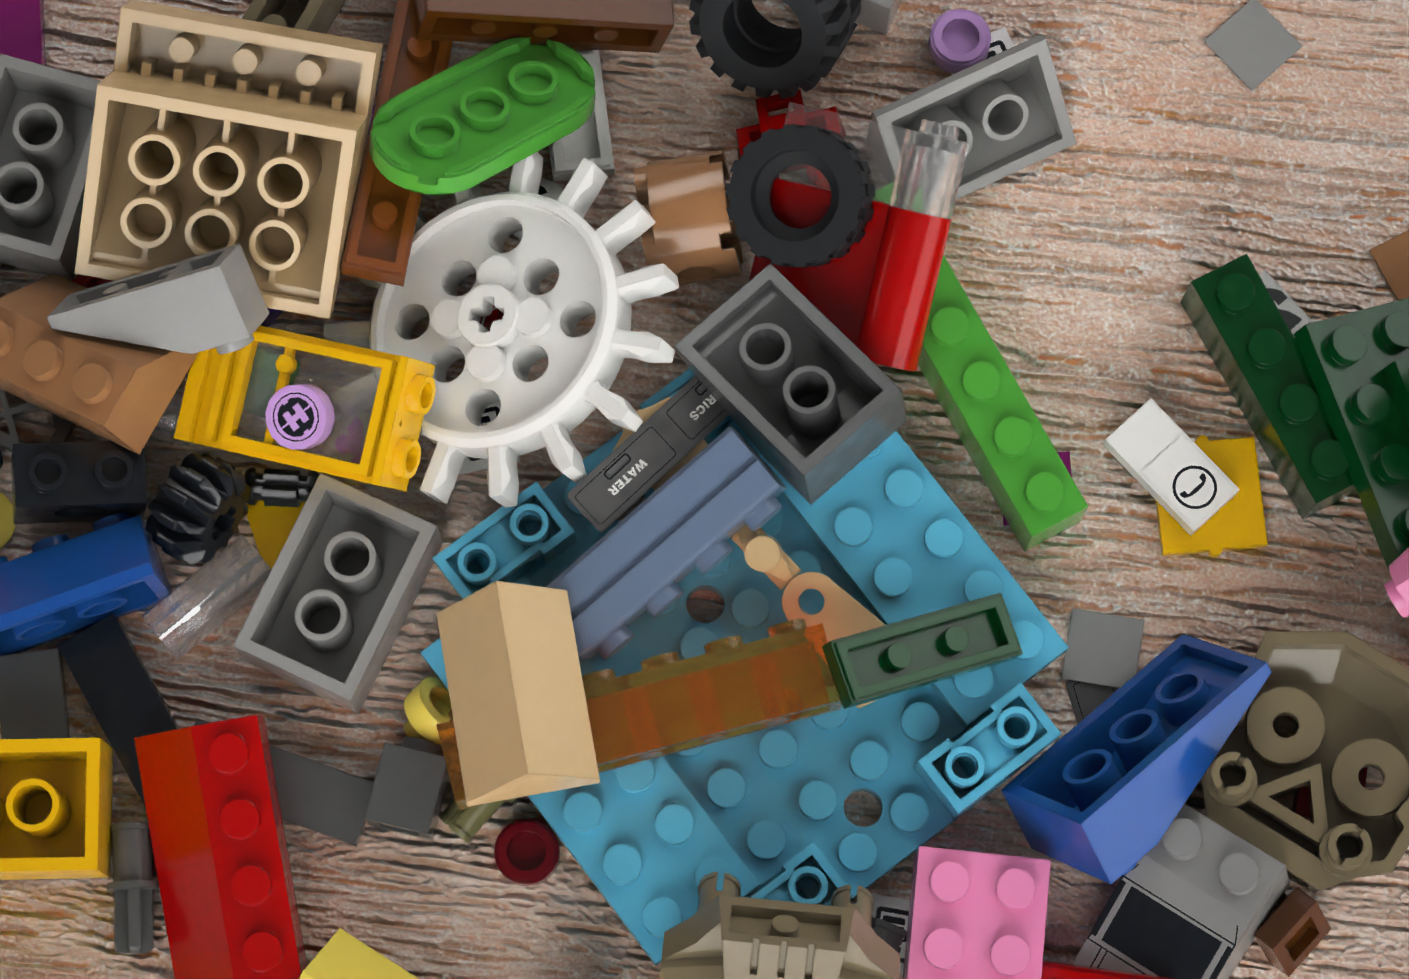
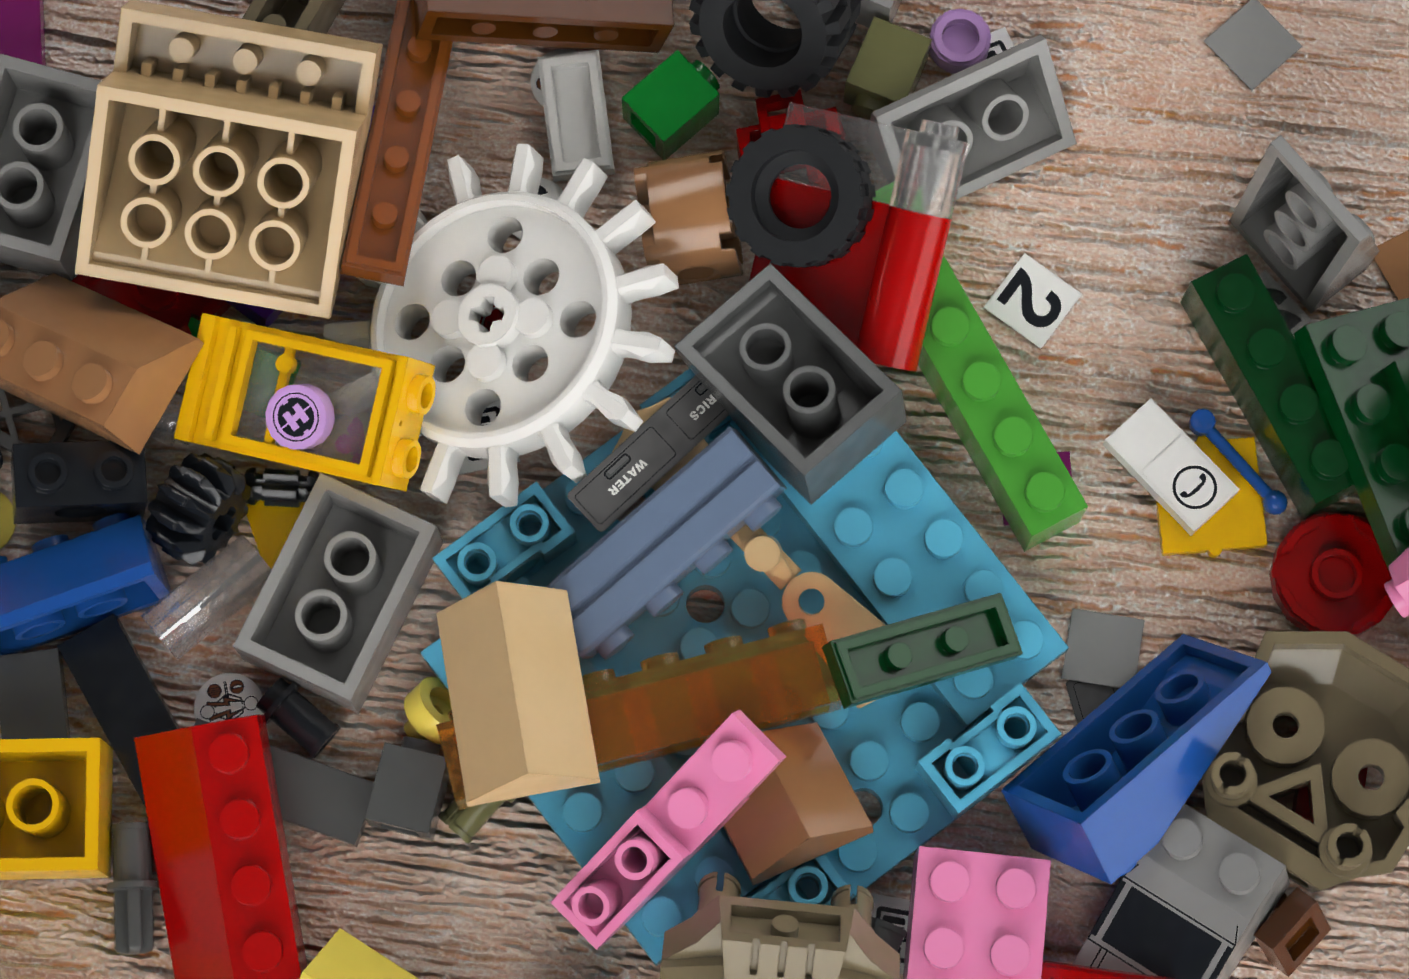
light grey slope [47,243,270,354] -> none
bright green tile [370,37,596,195] -> none
dark red tile [494,819,560,886] -> none
none -> white sticker [194,673,264,723]
none -> black pin [256,677,341,758]
none -> bright pink slope [550,709,787,950]
none -> green brick [622,50,720,160]
none -> medium nougat slope [723,722,873,886]
none -> olive brick [843,16,932,121]
none -> white sticker [983,253,1082,349]
none -> blue hinge [1189,409,1288,515]
none -> light grey slope [1229,135,1380,314]
none -> red tile [1269,512,1394,637]

